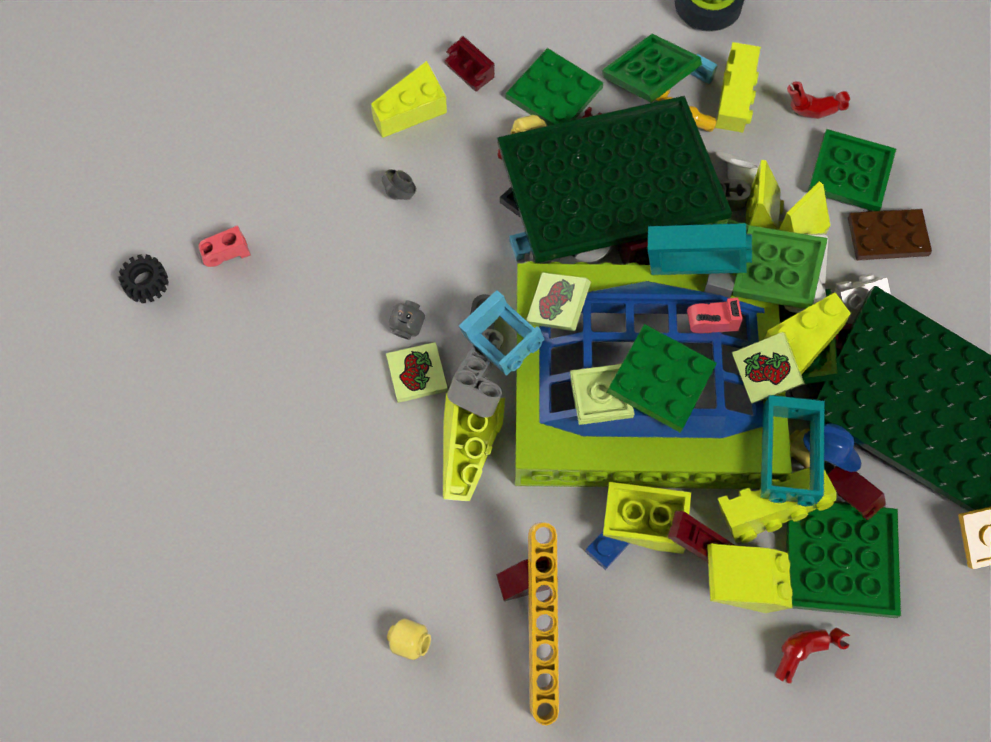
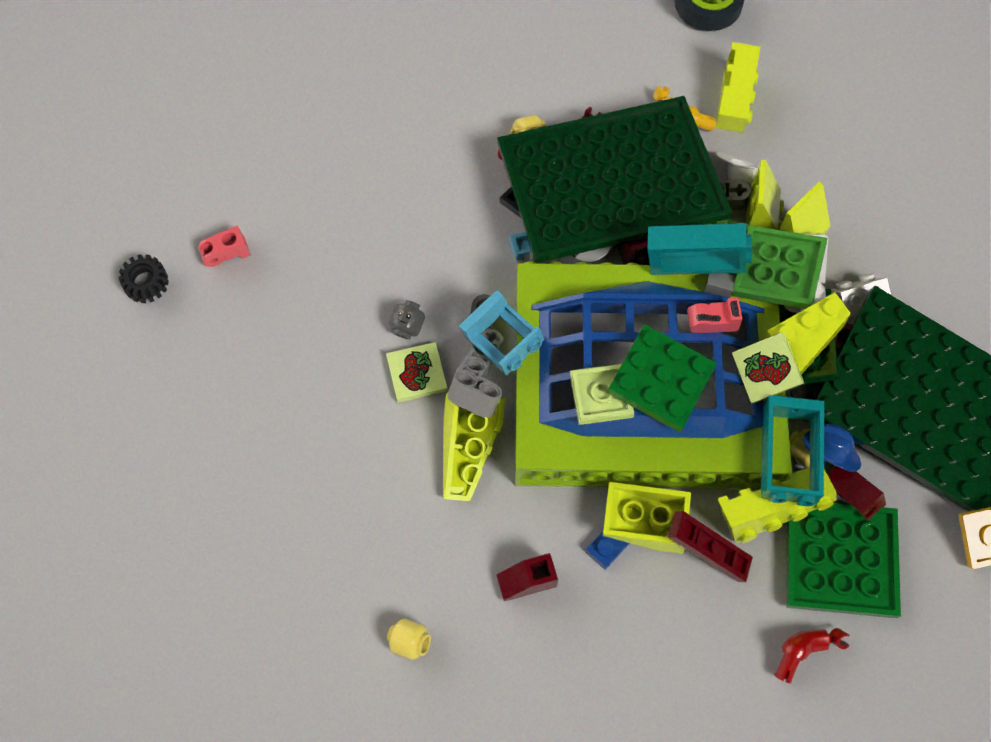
neon yellow wedge [371,61,447,138] -> none
dark grey plate [382,169,416,200] -> none
dark red hinge [445,36,495,92] -> none
green plate [506,48,604,126] -> none
yellowish green tile [526,273,591,331] -> none
yellow beam [528,522,559,725] -> none
green plate [602,33,702,103] -> none
medium azure tile [691,54,717,84] -> none
neon yellow slope [707,544,793,613] -> none
red arm [787,81,851,119] -> none
green plate [808,129,896,211] -> none
reddish brown plate [848,209,932,261] -> none

